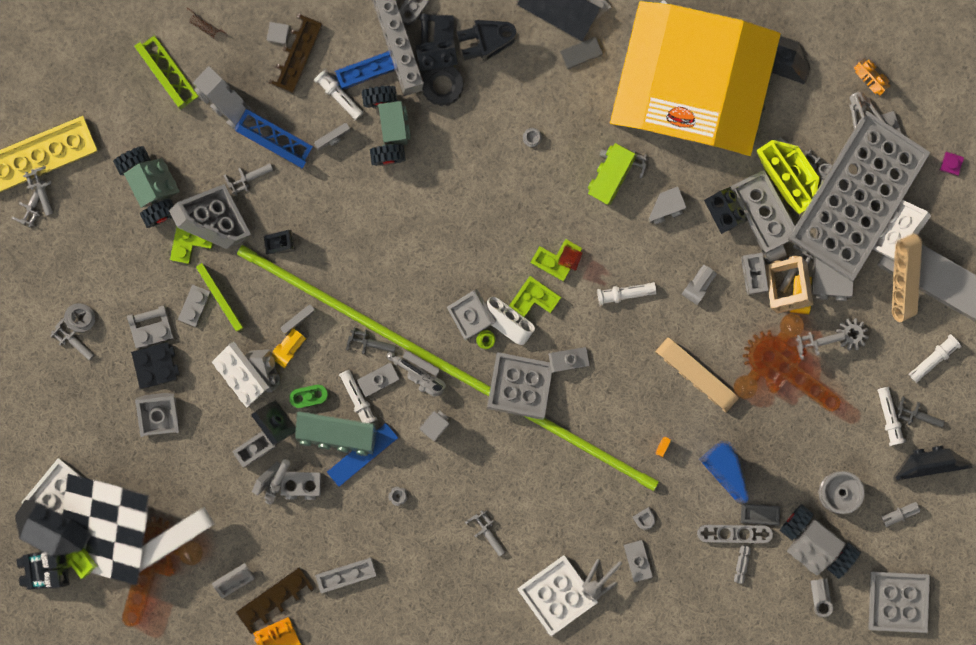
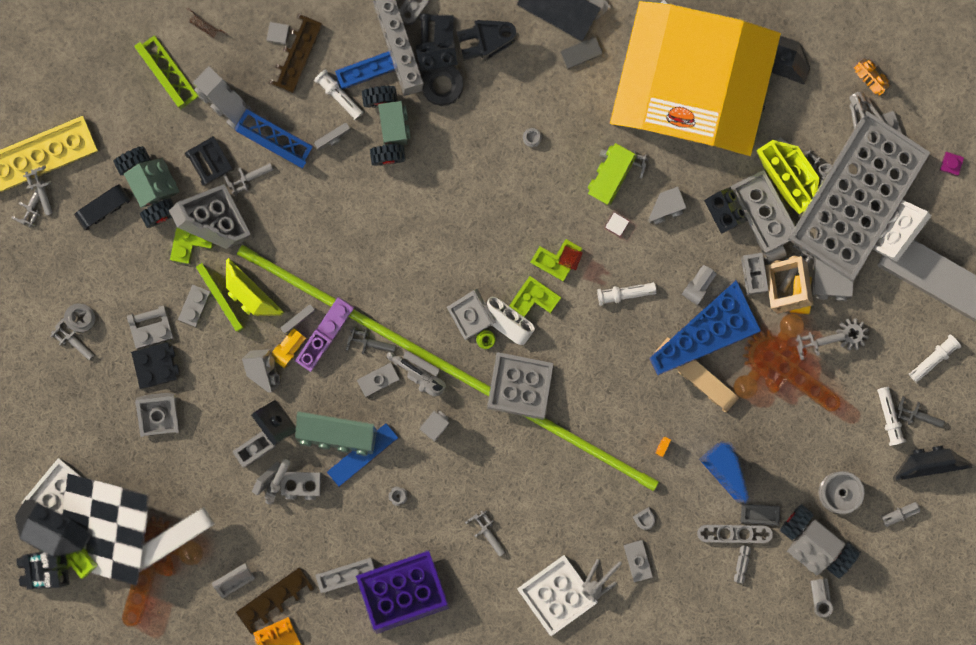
white plate [212,342,269,408] -> none
black slope [264,230,295,255] -> none
bright green plate [289,385,328,408] -> none
white pin [339,370,378,424] -> none
light grey plate [549,347,590,372] -> none
light grey plate [868,572,930,633] -> none
tan beam [892,233,922,322] -> none
none -> black beam [74,184,131,231]
none -> black plate [184,136,233,187]
none -> neon yellow wedge [226,258,284,316]
none -> medium lavender slope [295,297,355,372]
none -> dark purple slope [356,550,449,634]
none -> white tile [604,212,630,238]
none -> blue wing [649,280,761,376]

